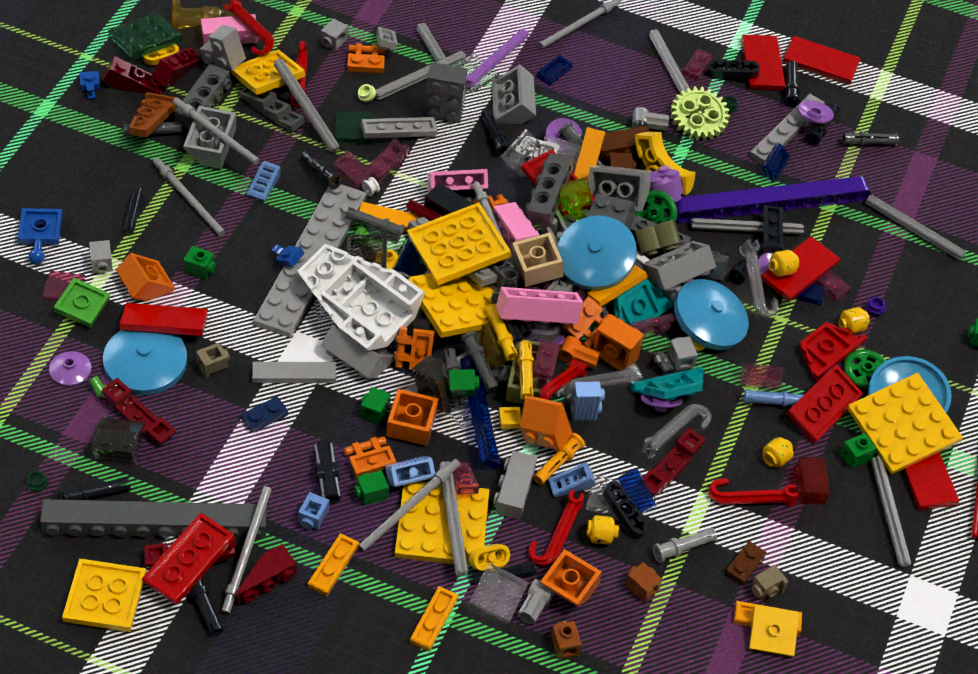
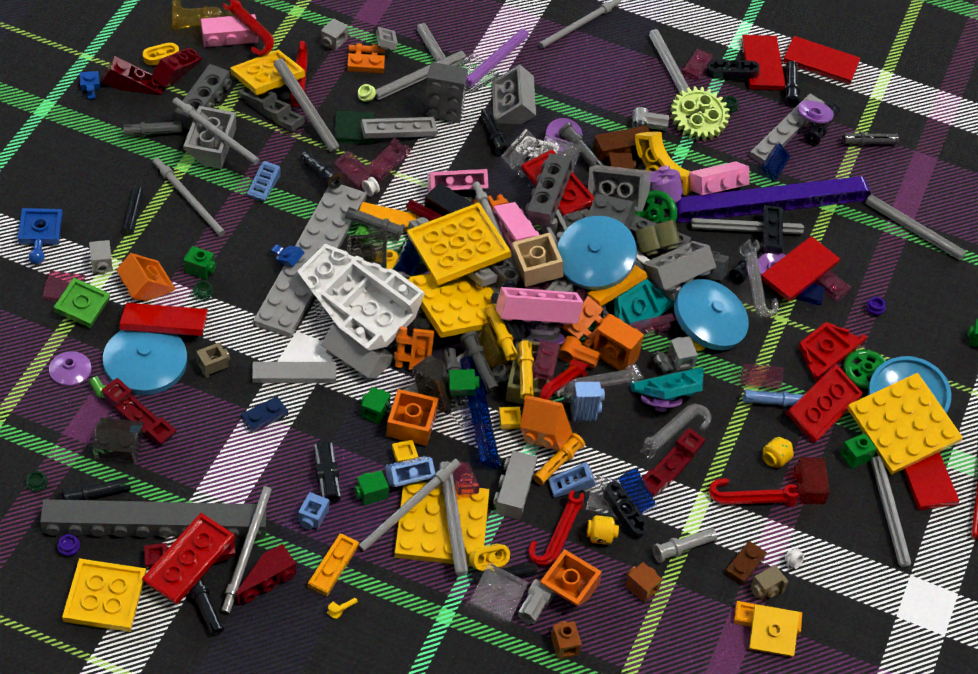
clear green plate [108,12,183,60] -> none
dark orange wing [129,92,180,138] -> none
light grey brick [200,25,246,71] -> none
orange plate [344,437,397,478] -> none
light orange tile [410,586,459,652] -> none
clear blue tile [536,54,573,86] -> none
clear neon green brick [560,178,592,221] -> none
light orange tile [574,127,605,186] -> none
yellow head [769,250,799,277] -> none
yellow head [838,307,870,334] -> none
none -> dark purple plate [57,534,80,556]
none -> clear green plate [193,280,213,299]
none -> yellow hand [327,598,358,619]
none -> yellow plate [392,440,418,463]
none -> bright pink brick [689,161,749,195]
none -> white plate [785,548,804,569]

